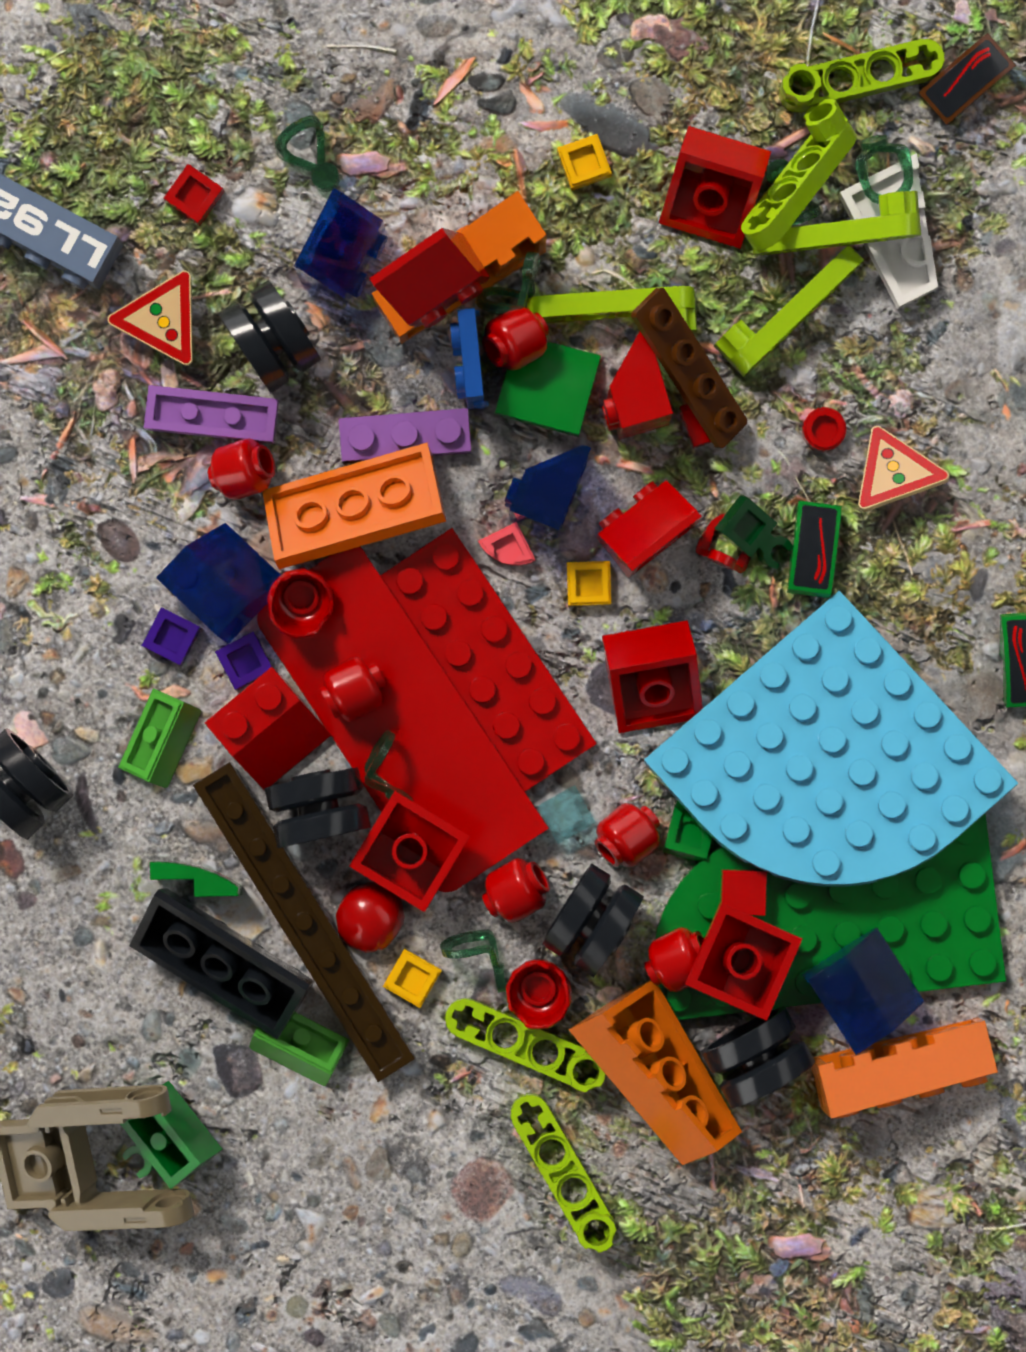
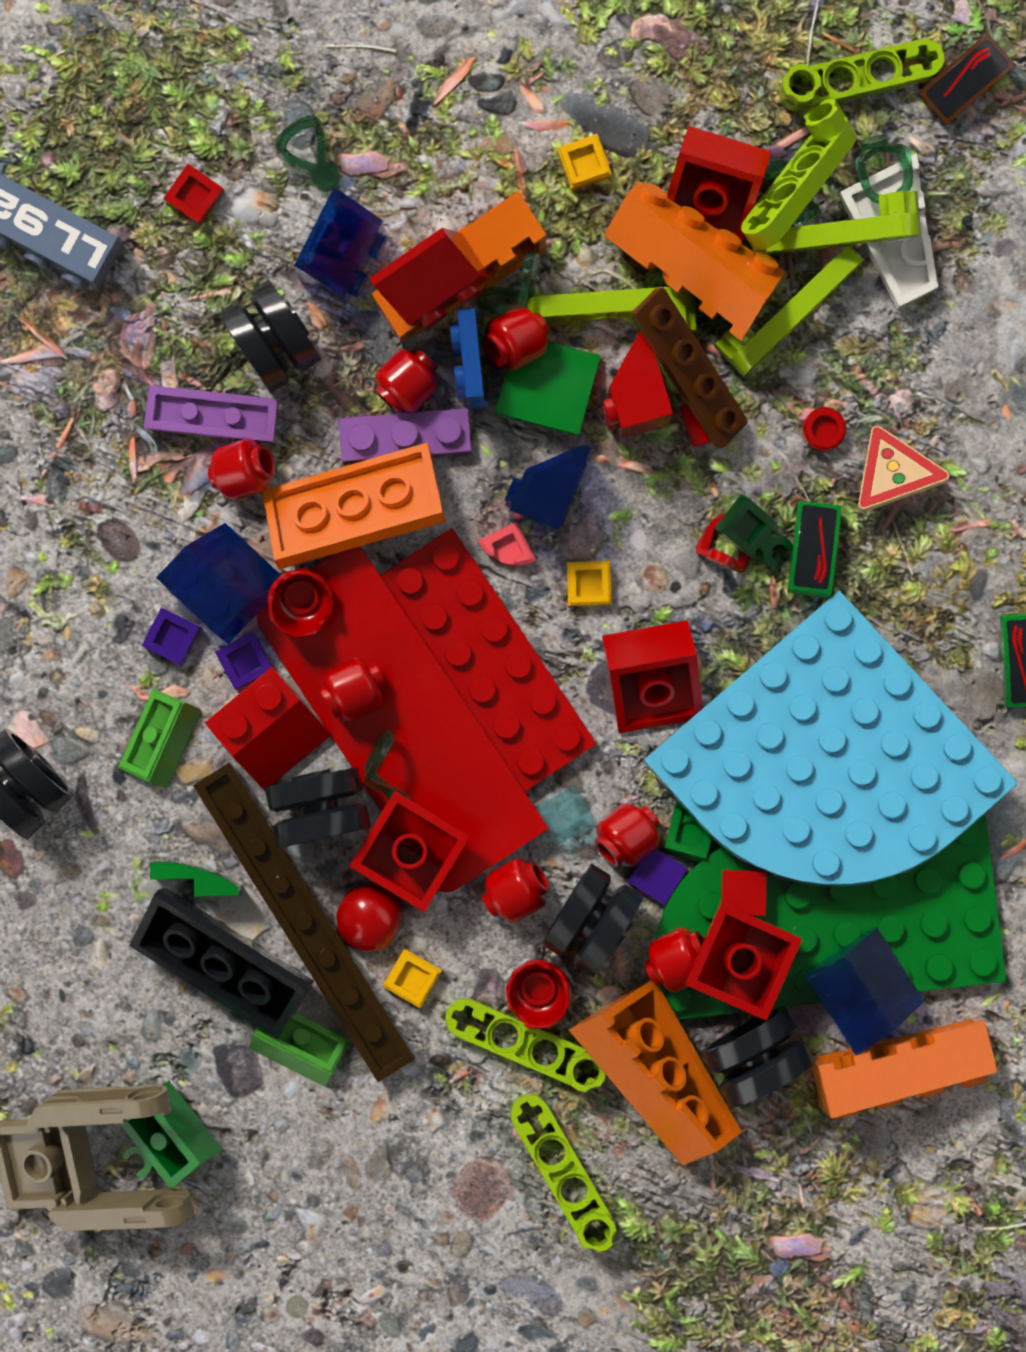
piece [107,270,193,366] -> none
clear green piece [440,929,508,993] -> none
red slope [597,480,702,578] -> none
none -> red head [374,349,439,414]
none -> orange wedge [604,181,786,341]
none -> dark purple tile [627,849,687,905]

